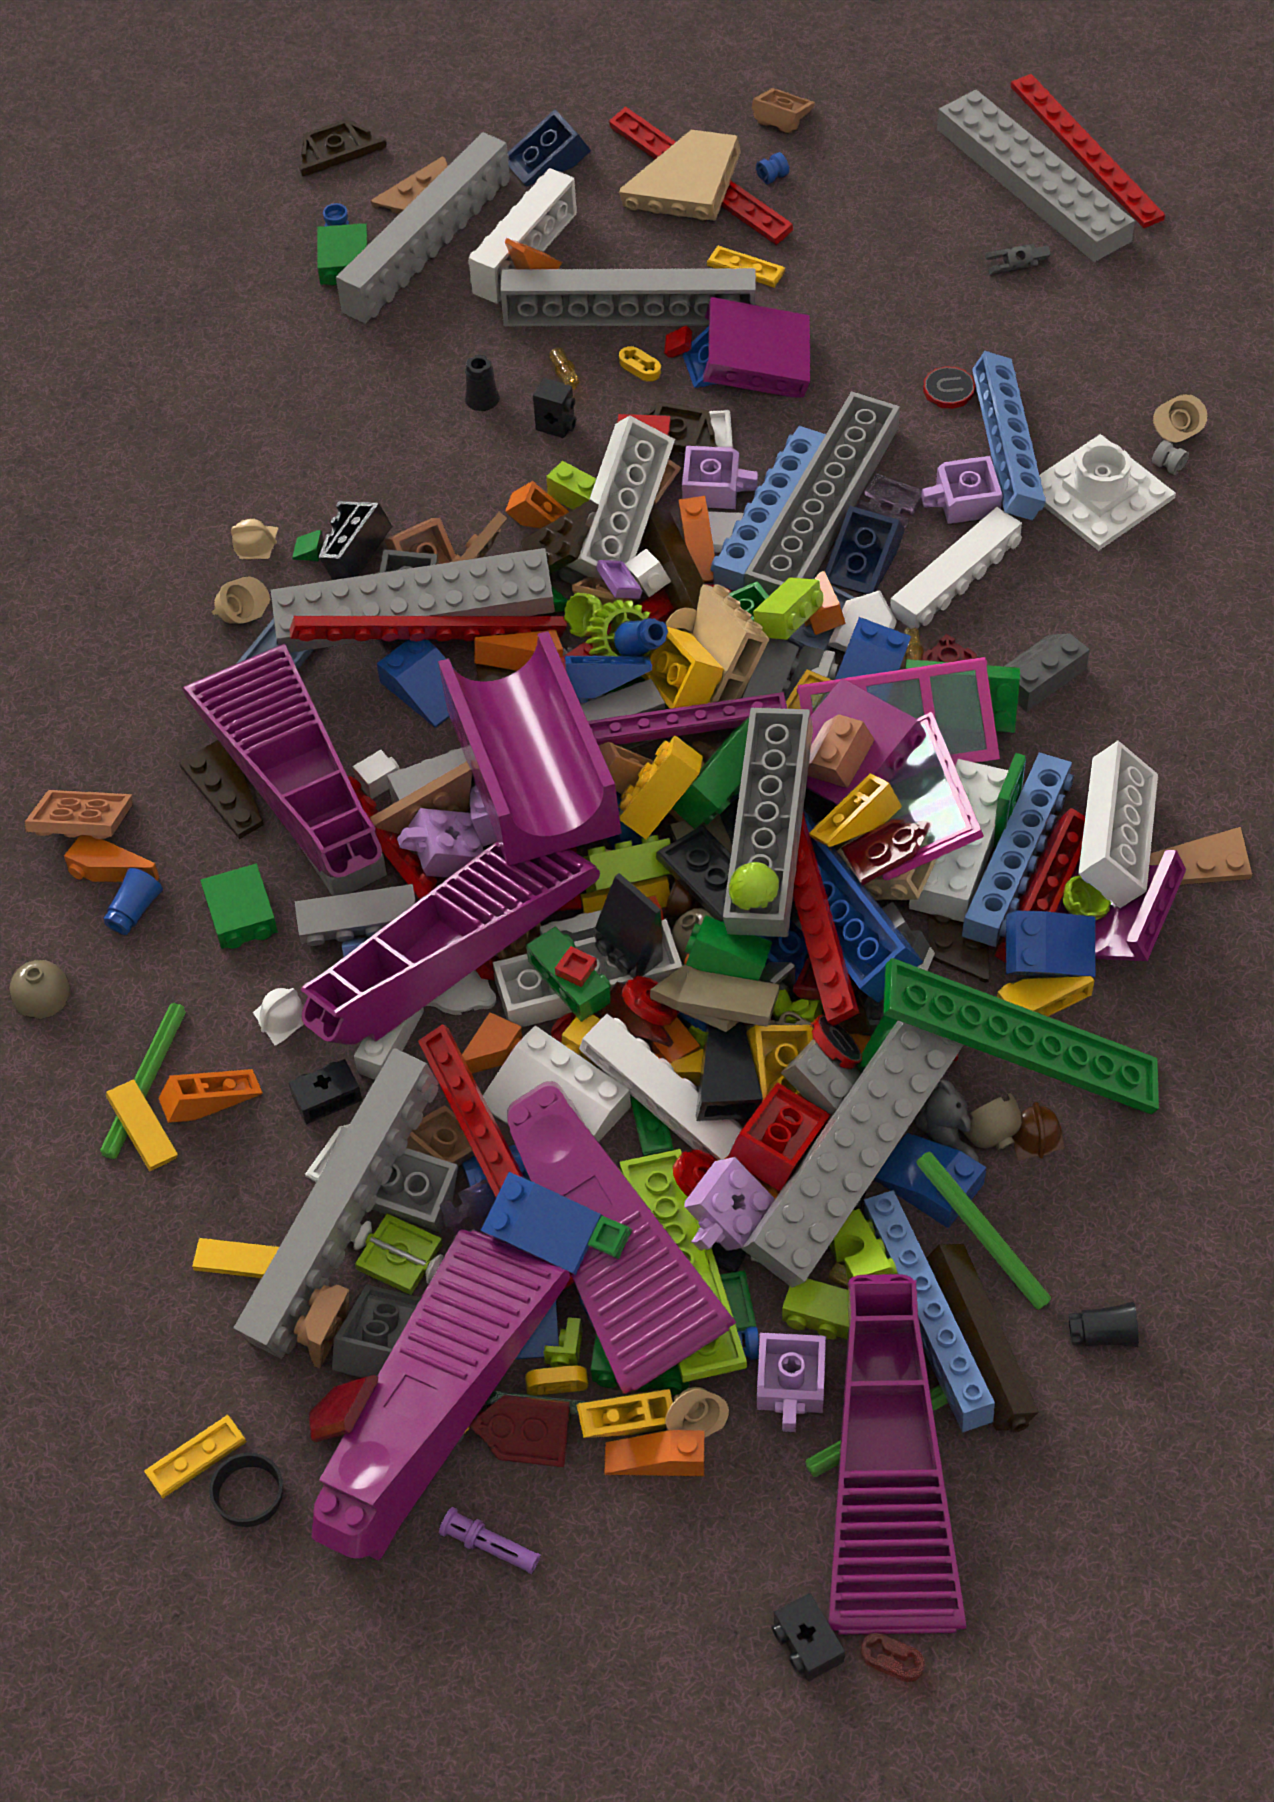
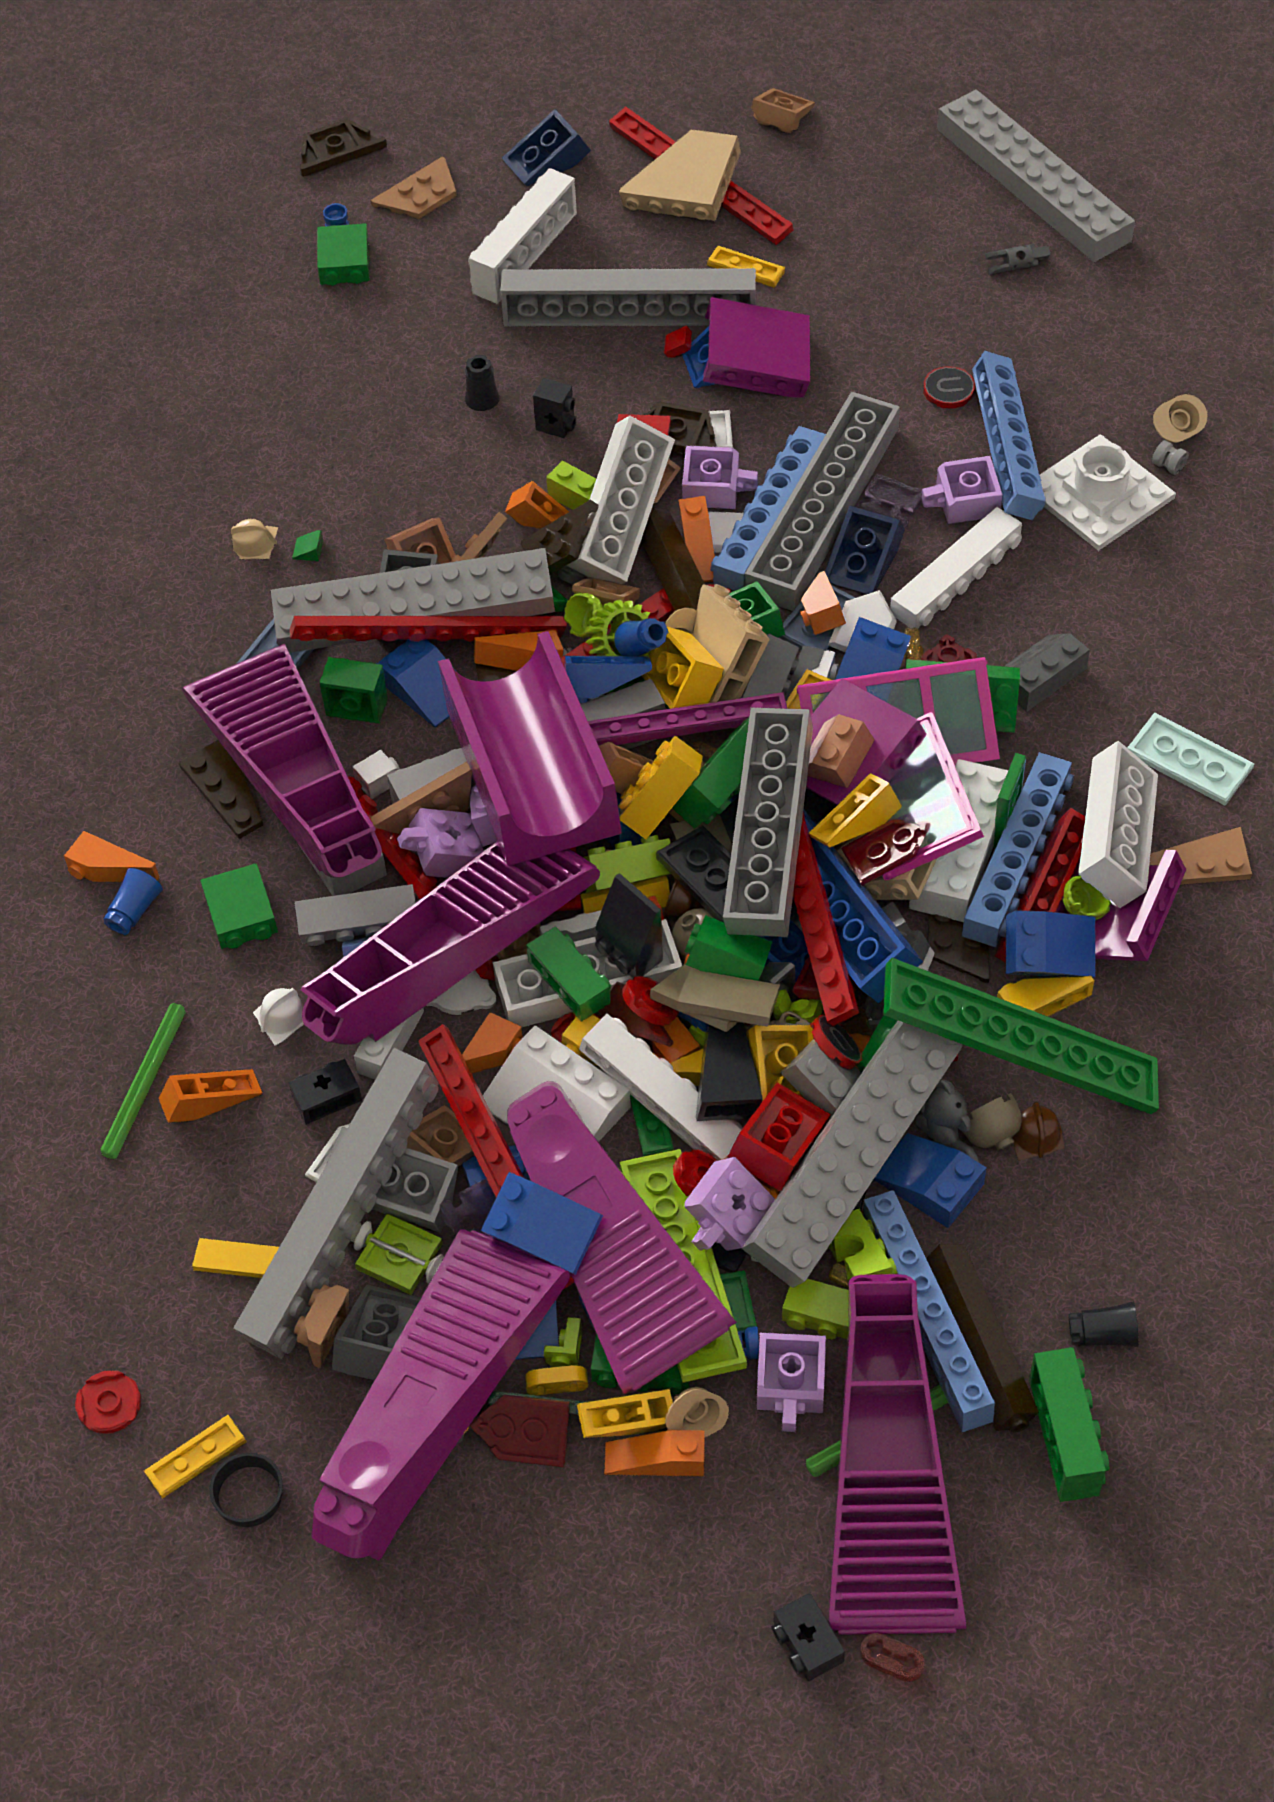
dark tan cylinder [9,960,71,1019] -> none
nougat plate [25,790,133,839] -> none
yellow tile [106,1079,178,1172] -> none
tan piece [212,577,270,624] -> none
dark red tile [309,1375,379,1443] -> none
black wedge [319,501,393,580] -> none
light grey brick [336,132,510,324] -> none
medium lavender pin [439,1507,541,1574] -> none
orange slope [505,238,562,269] -> none
clear yellow axle [549,348,580,390] -> none
red tile [555,946,597,987] -> none
green tile [587,1215,632,1259] -> none
medium lavender tile [596,560,642,599] -> none
yellow beam [619,346,661,382] -> none
white brick [625,549,671,597] -> none
lime hair [729,862,779,910] -> none
lime brick [753,577,824,640] -> none
blue wheel [756,152,789,185] -> none
bright green axle [916,1151,1051,1310] -> none
red plate [1011,74,1165,228] -> none
none -> red tile [75,1371,141,1434]
none -> green brick [320,657,388,724]
none -> green brick [1029,1347,1109,1502]
none -> light aqua tile [1127,713,1254,805]

